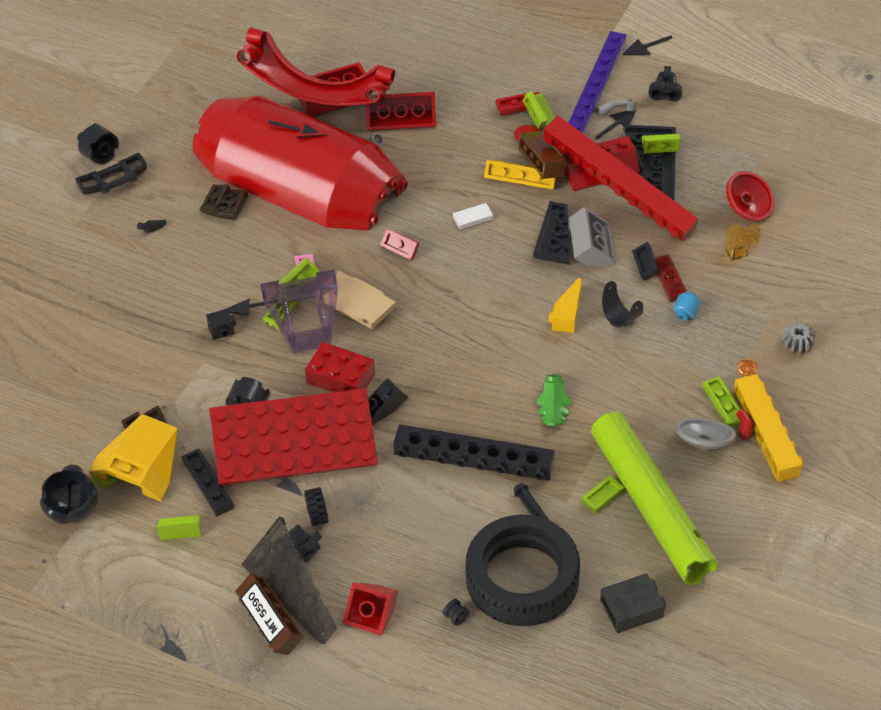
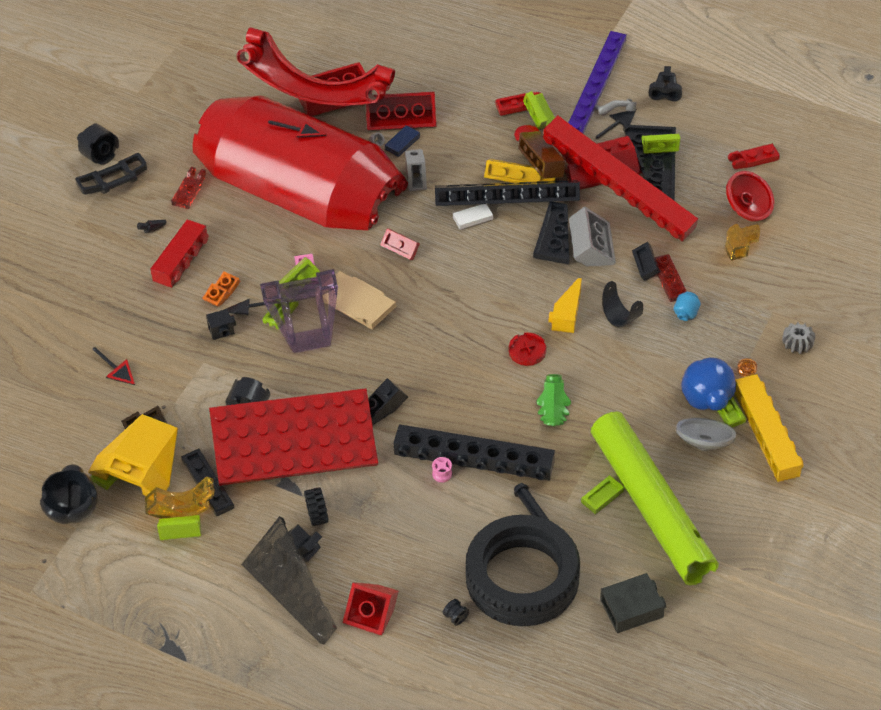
dark brown slope [200,184,249,220] -> none
brick [235,574,304,655] -> none
red piece [305,341,375,392] -> none
black piece [622,35,672,55] -> none
red arm [736,409,754,440] -> none
none -> piece [93,347,135,385]
none -> clear yellow arch [145,476,215,519]
none -> red brick [150,219,209,288]
none -> clear red hinge [171,167,206,209]
none -> orange slope [203,271,241,307]
none -> dark blue tile [385,125,420,157]
none -> light grey torso [405,149,427,191]
none -> bright pink wheel [432,457,452,483]
none -> black brick [435,180,580,206]
none -> red tile [508,332,547,366]
none -> blue piece [681,357,736,411]
none -> red hinge [728,143,780,169]

